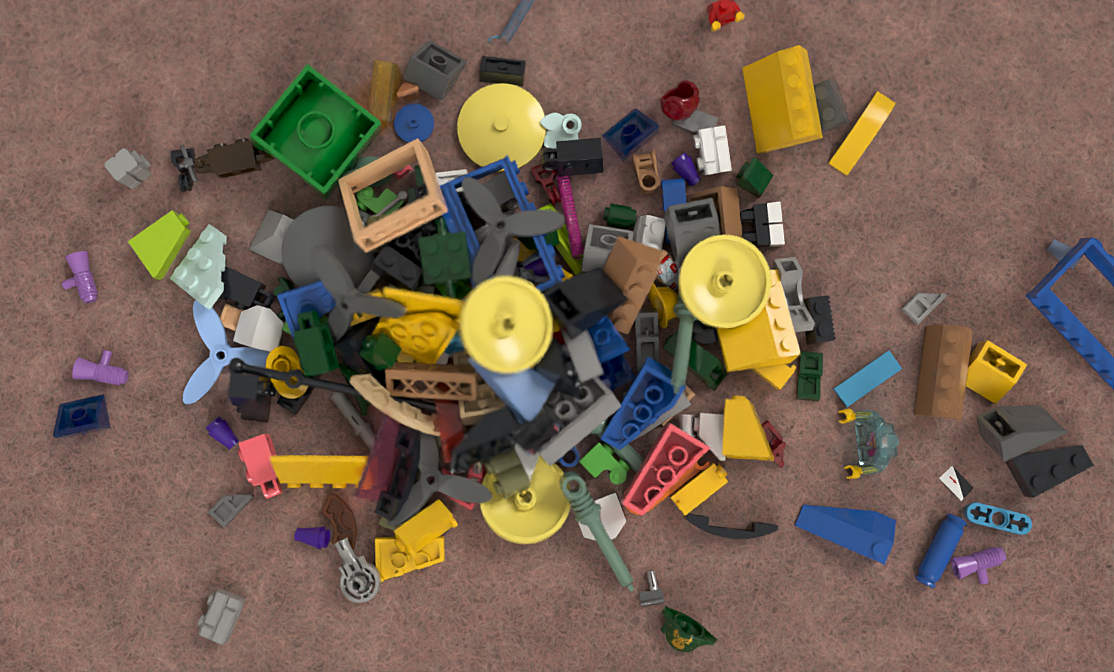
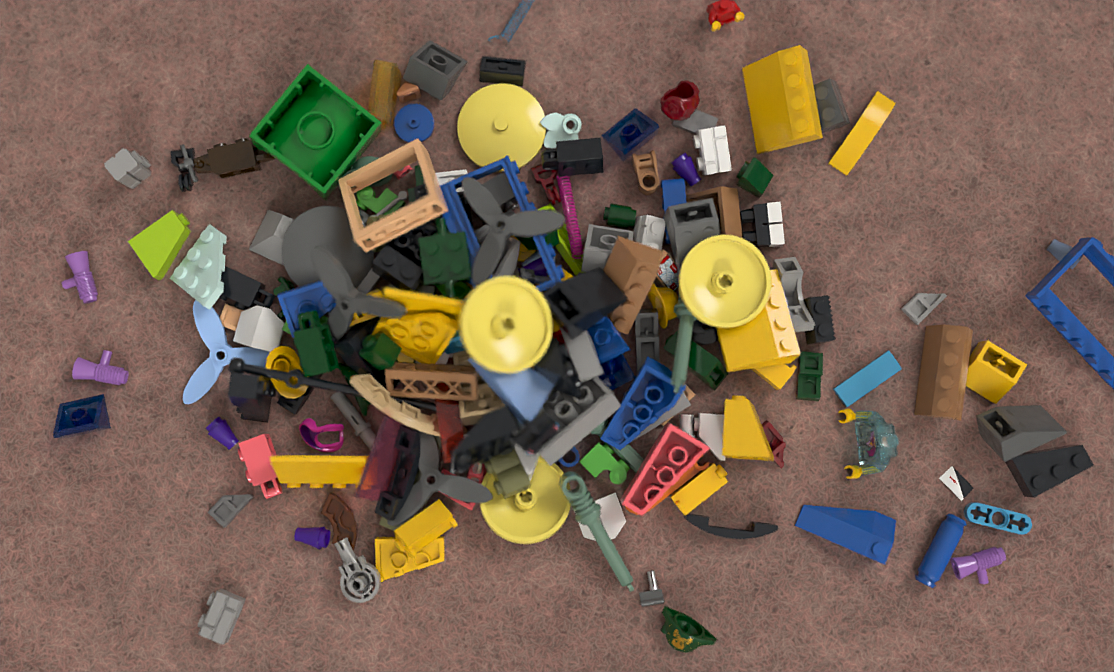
none -> dark pink piece [299,418,344,452]

